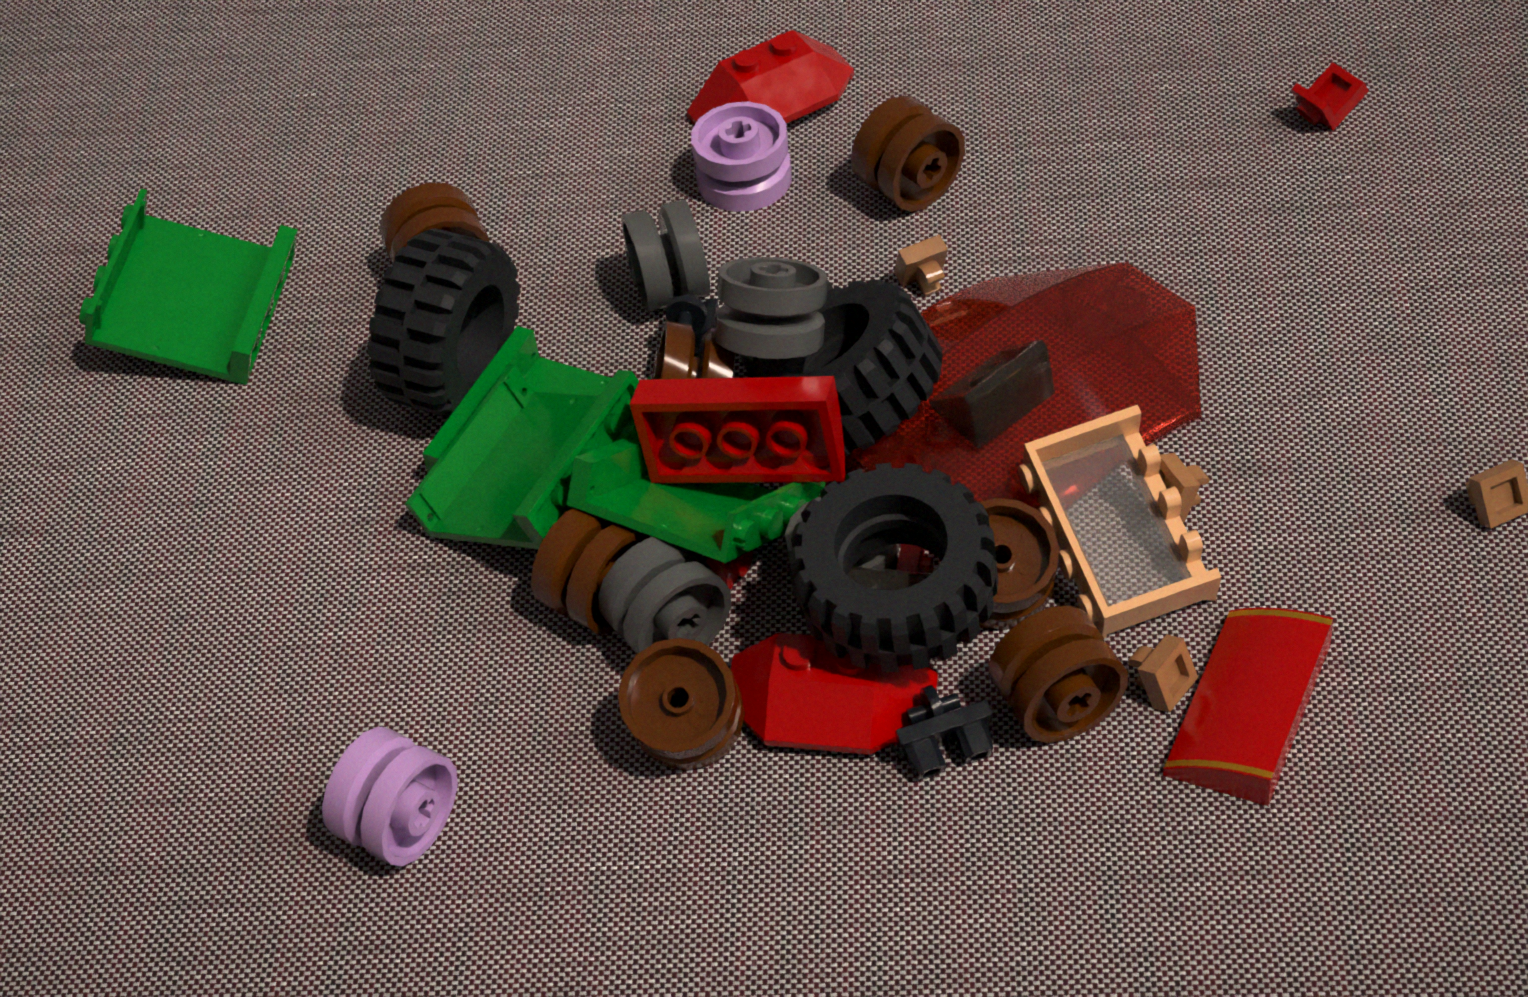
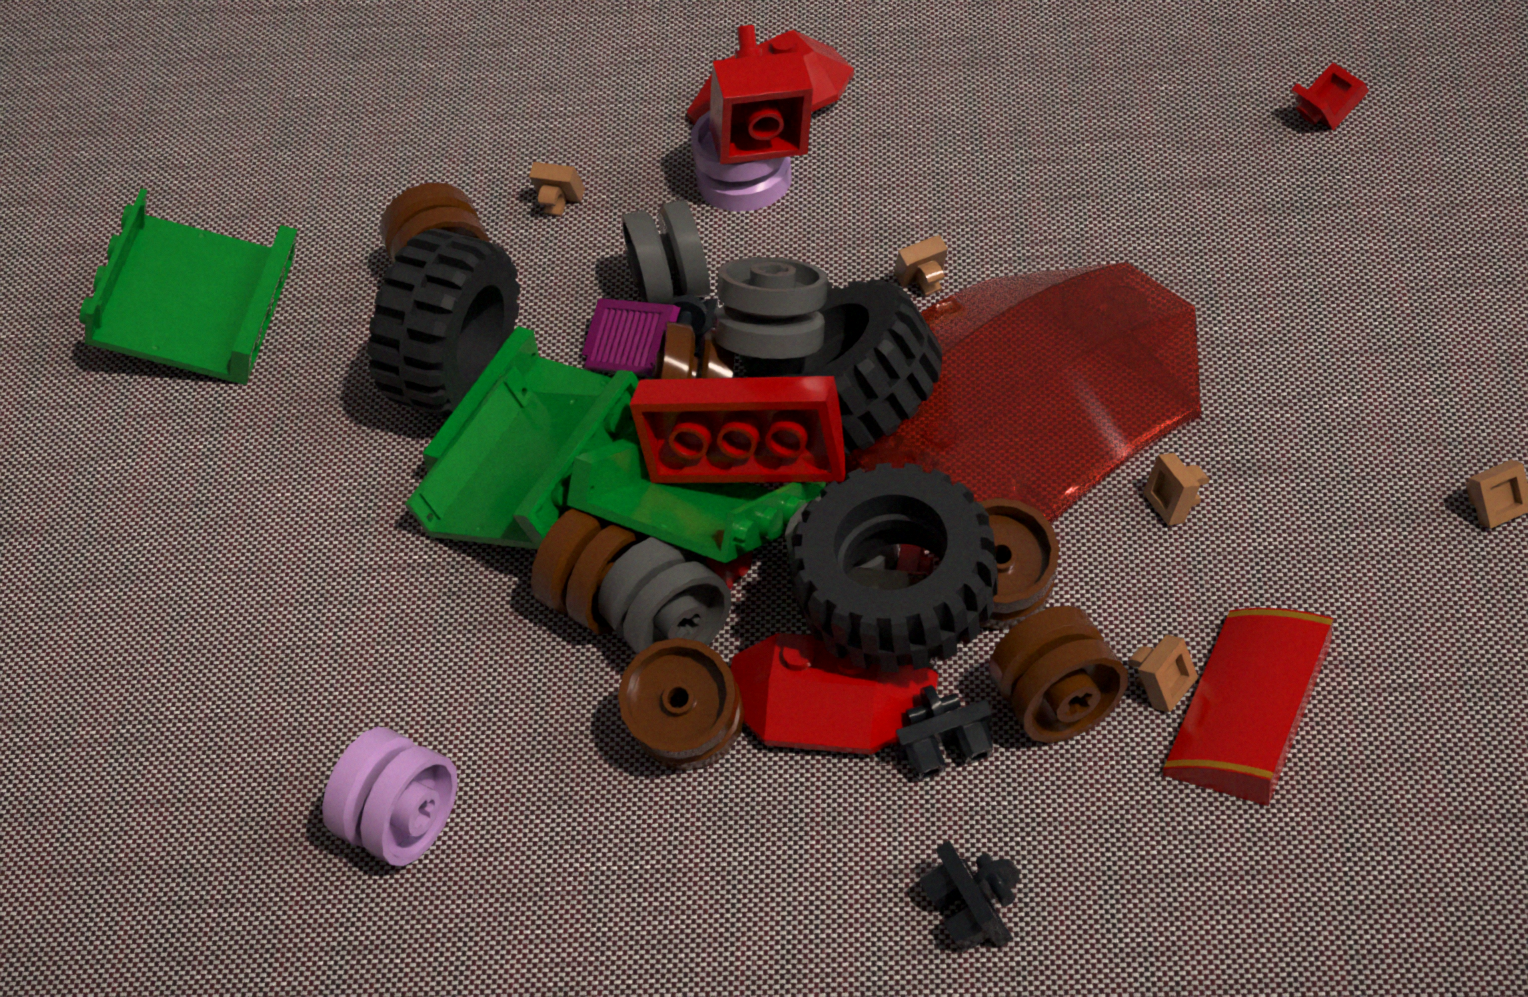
reddish brown wheel [851,95,965,212] -> none
clear smoke slope [929,340,1055,449] -> none
window [1018,404,1222,638] -> none
none -> medium nougat tile [529,162,585,217]
none -> magenta window [582,298,680,378]
none -> red piece [709,25,813,165]
none -> black hips [919,840,1020,951]

